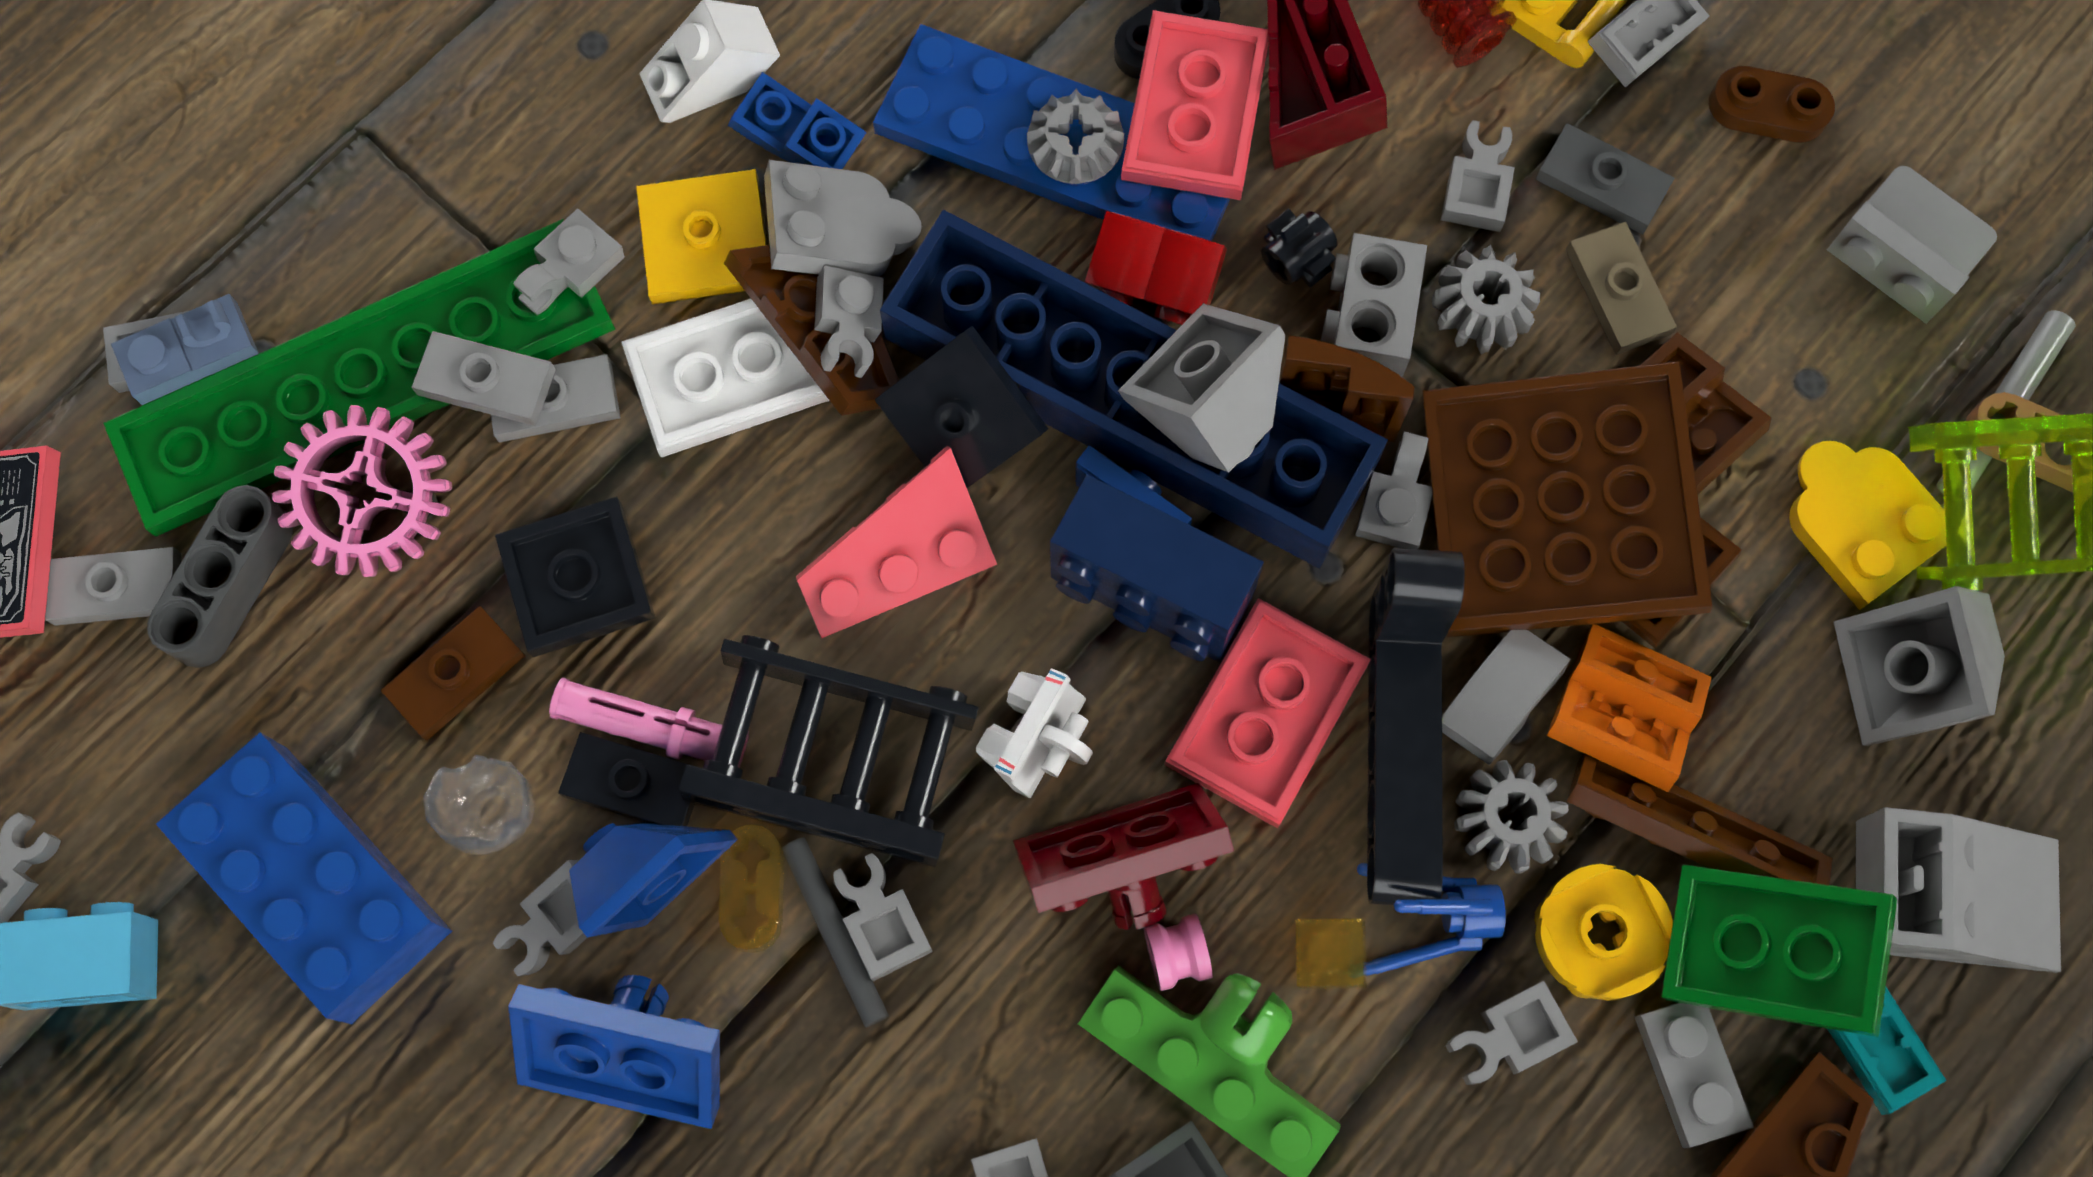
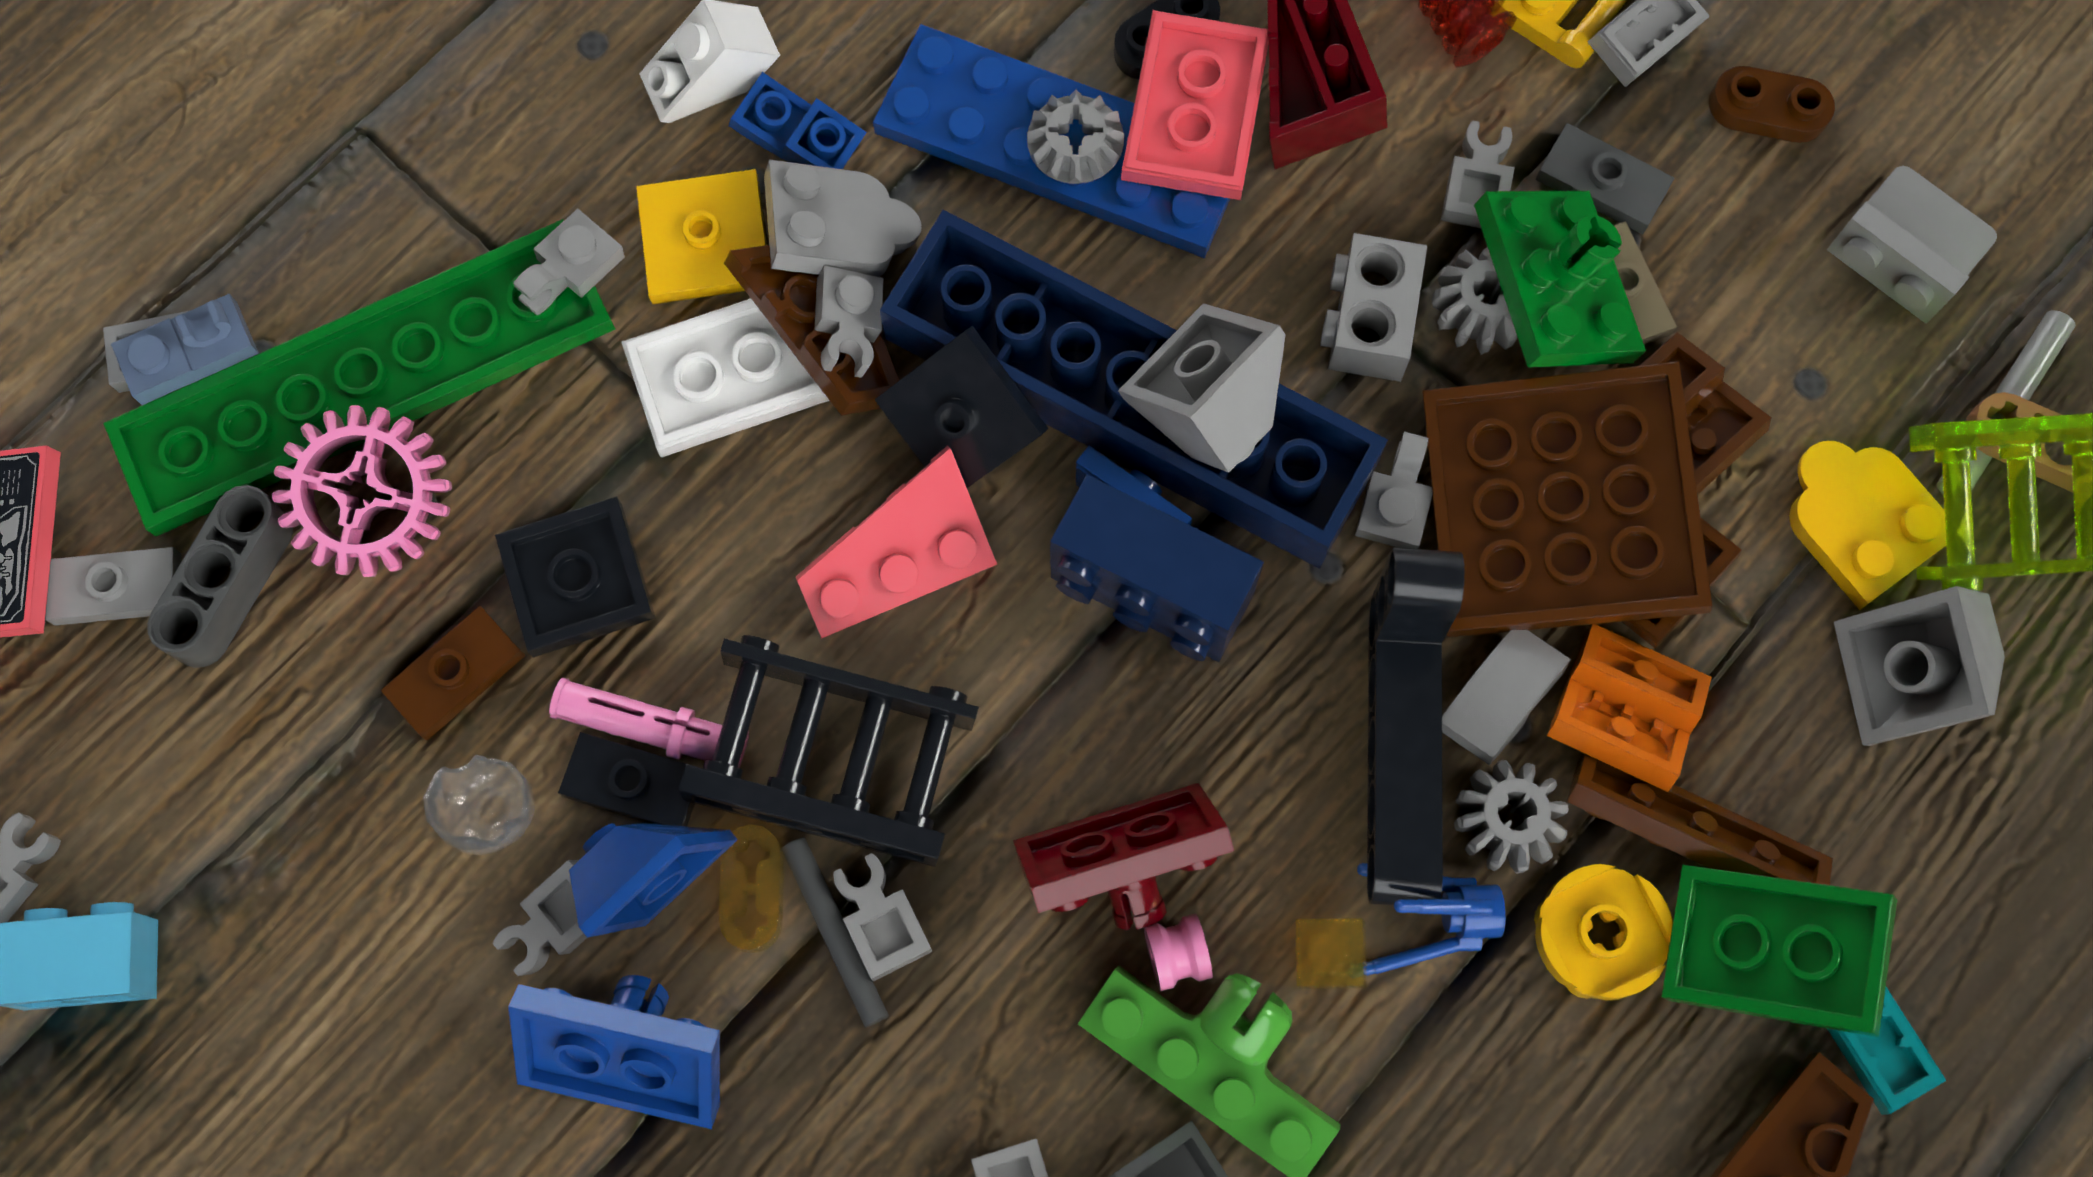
blue brick [156,732,452,1024] -> none
light grey plate [412,331,556,426] -> none
light grey plate [490,354,621,443] -> none
white hips [976,668,1093,798] -> none
red brick [1085,211,1227,326] -> none
coral tile [1165,598,1371,829] -> none
black gear [1261,208,1338,287] -> none
reddish brown slope [1279,335,1415,442] -> none
light grey plate [1446,981,1578,1085] -> none
light grey plate [1634,1003,1754,1148] -> none
light grey slope [1856,807,2061,973] -> none
none -> green plate [1474,191,1646,368]

